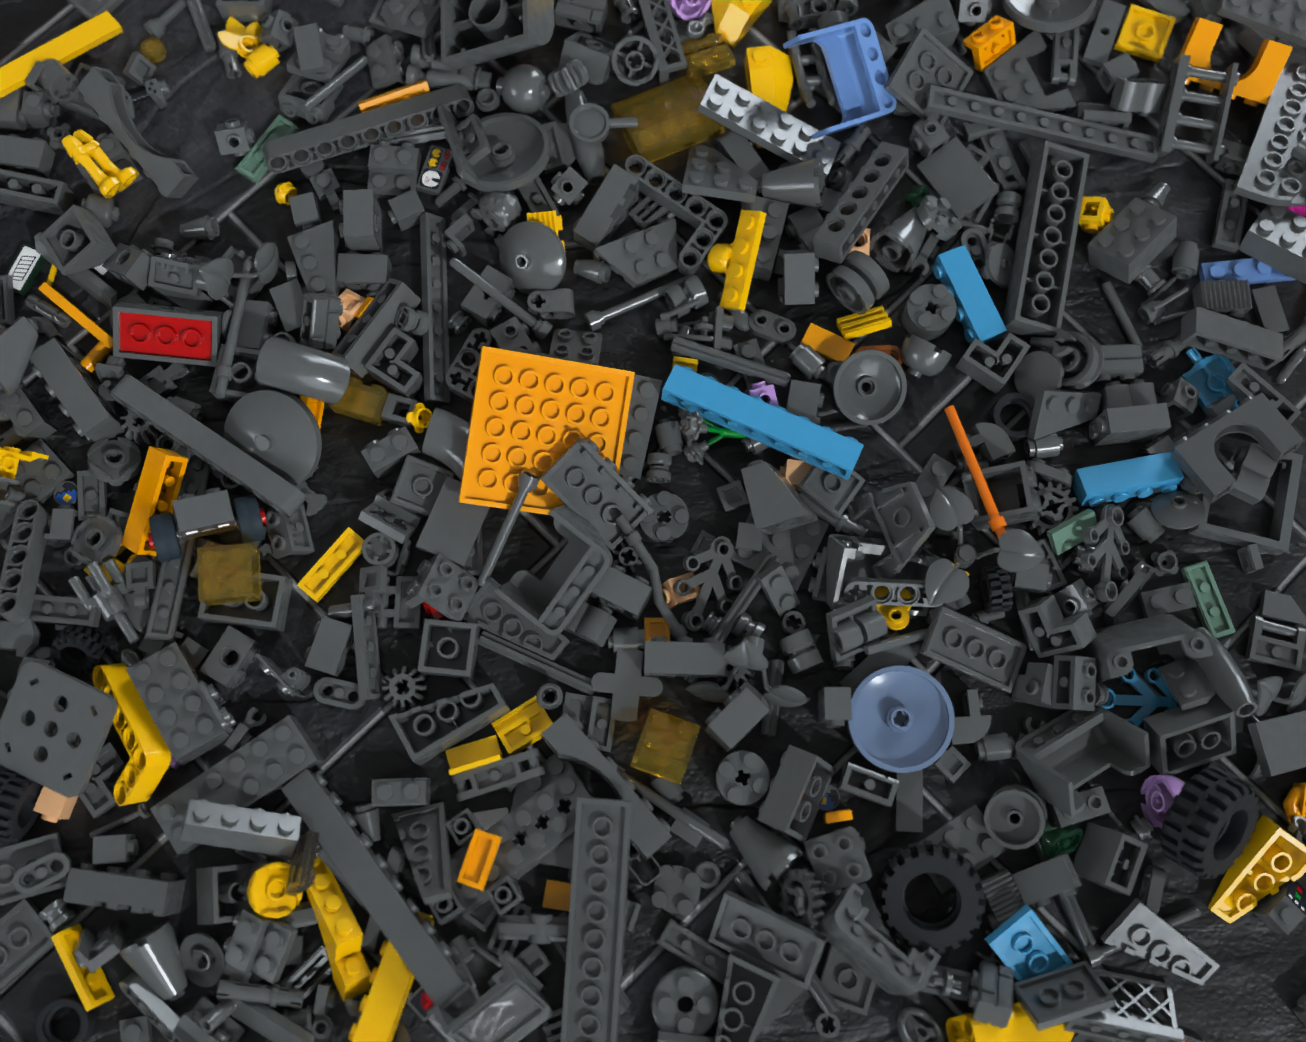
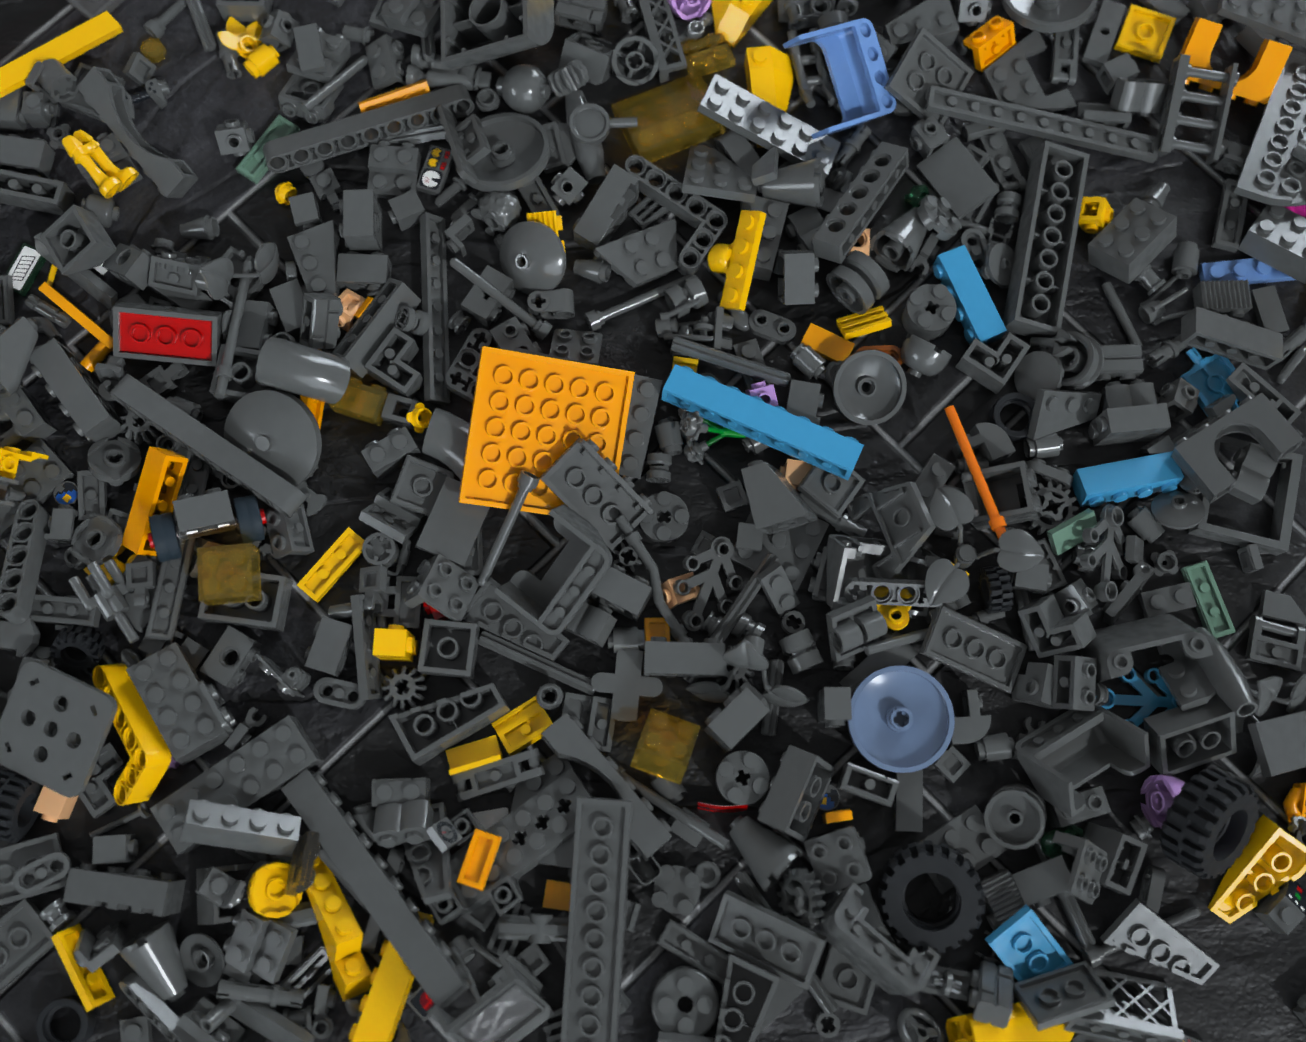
none -> dark grey bracket [195,867,246,908]
none -> yellow brick [372,624,419,662]
none -> dark grey brick [372,800,434,848]
none -> dark grey tile [426,817,463,853]
none -> red sticker [697,802,748,813]
none -> dark grey tile [751,146,779,186]
none -> dark grey bracket [1053,831,1108,905]
none -> dark grey tile [1125,535,1144,566]

